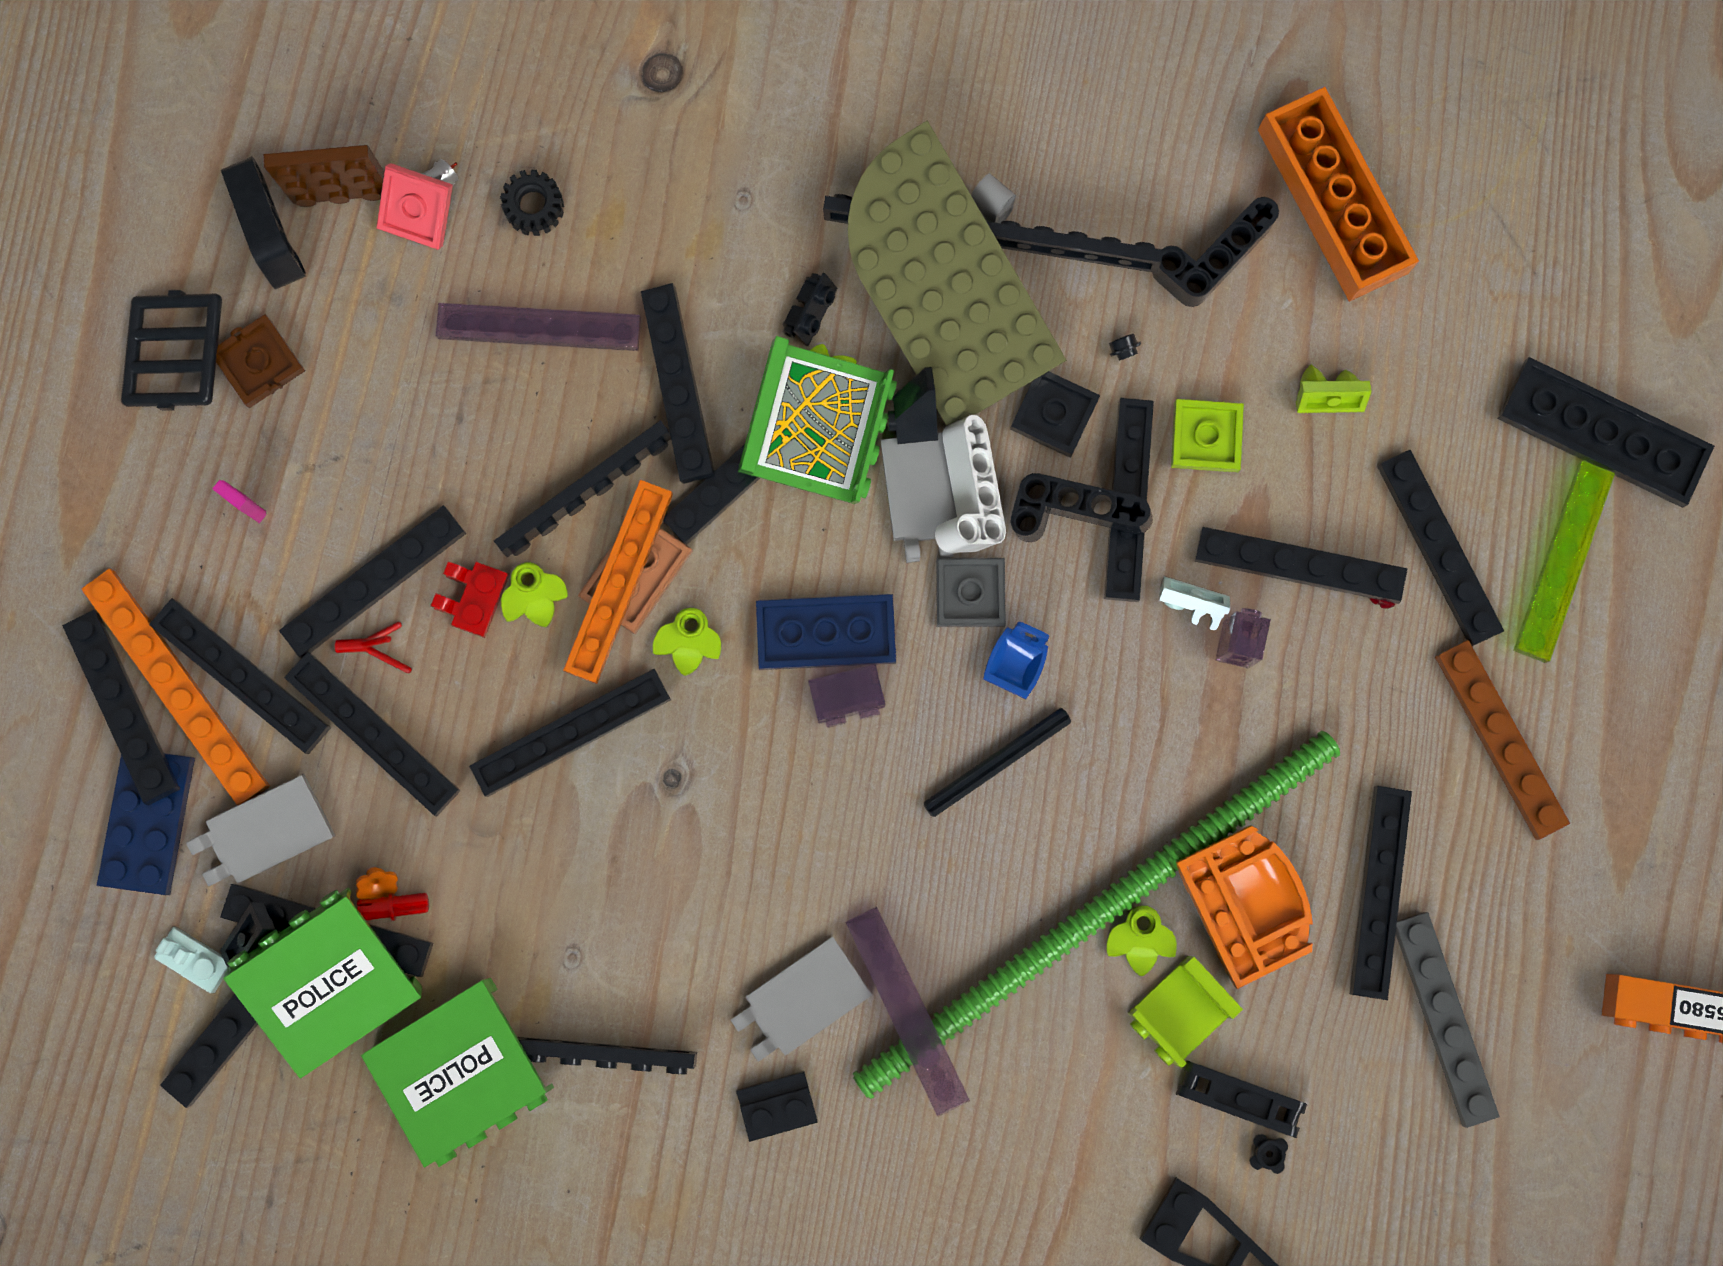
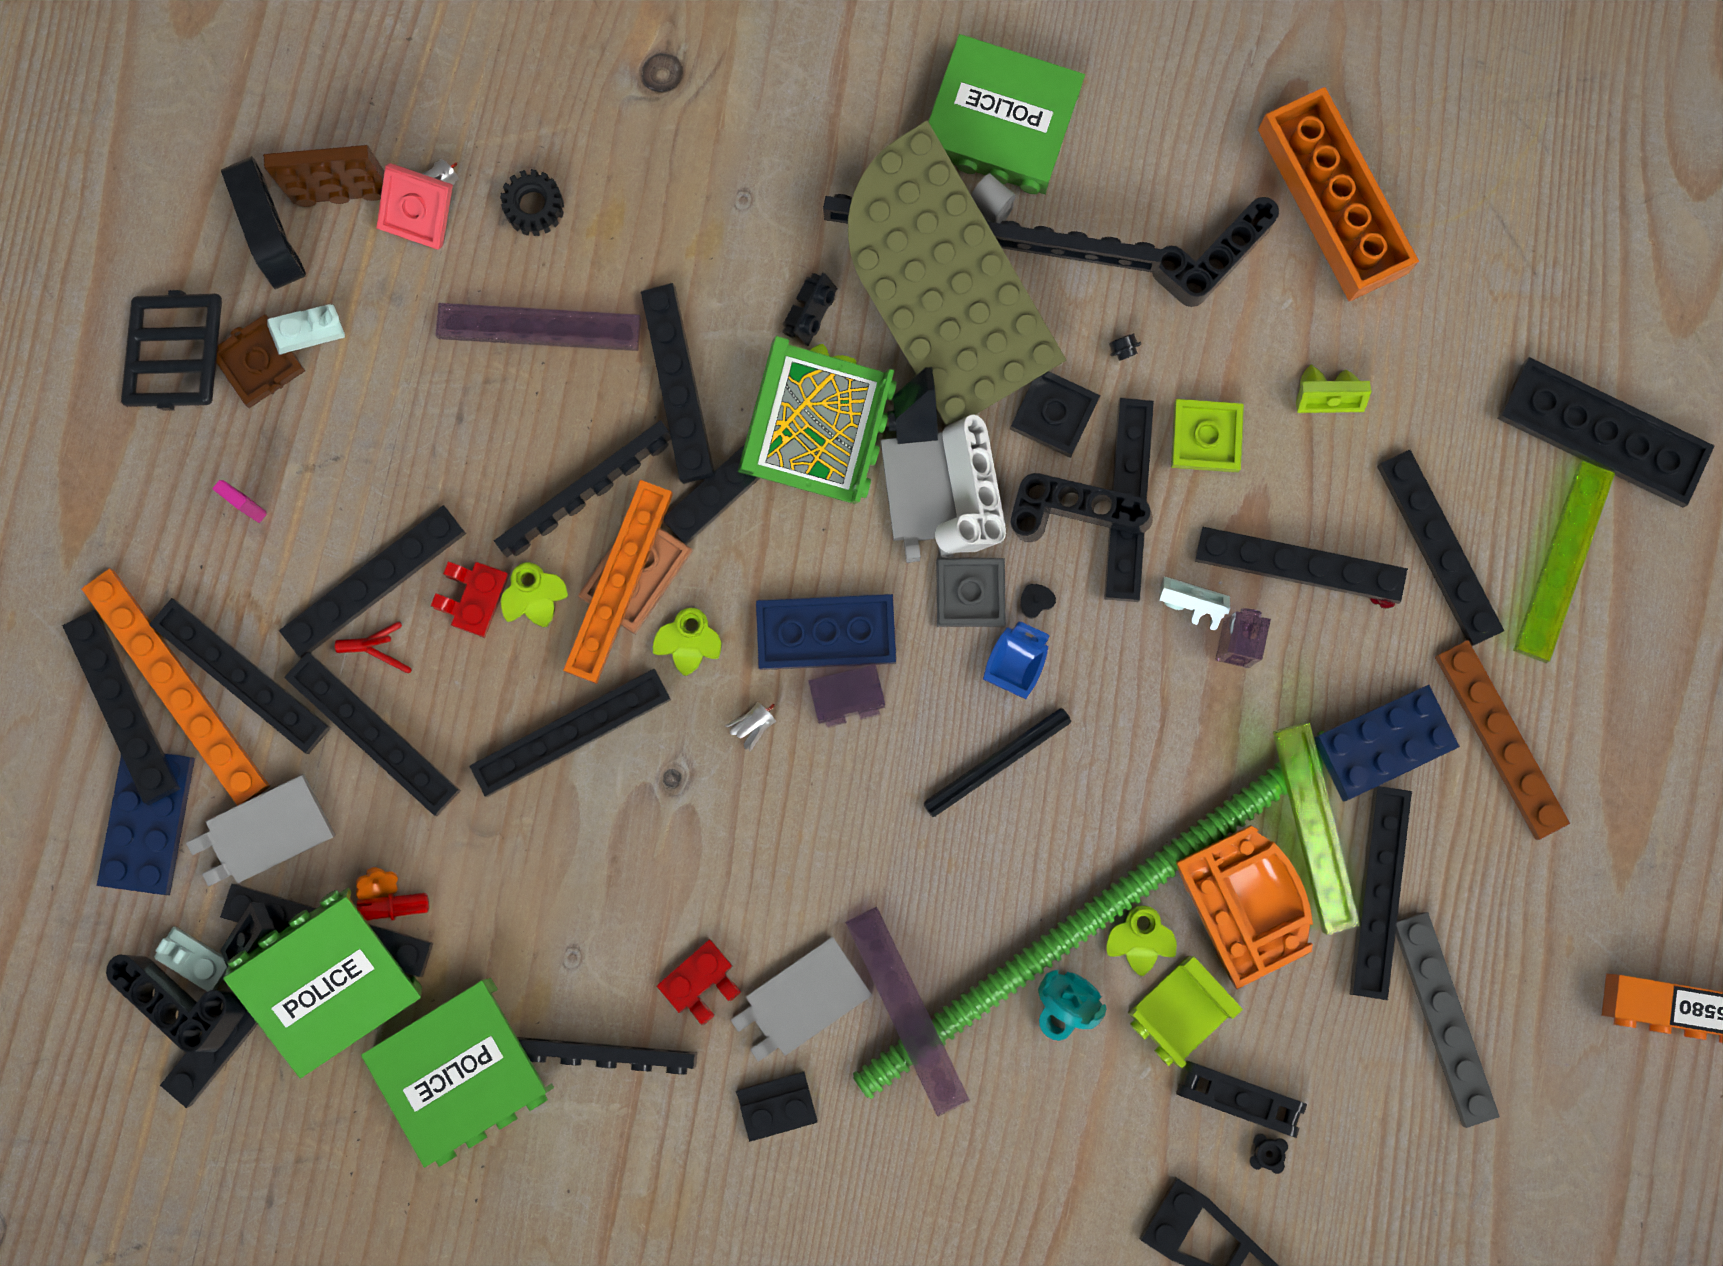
none -> black beam [106,954,246,1053]
none -> light aqua plate [267,304,345,354]
none -> red plate [656,939,741,1025]
none -> flat silver piece [725,702,776,751]
none -> bright green panel [929,34,1085,195]
none -> black piece [1020,584,1056,619]
none -> teal tile [1038,970,1107,1041]
none -> clear neon green plate [1272,722,1360,935]
none -> dark blue plate [1312,685,1460,802]

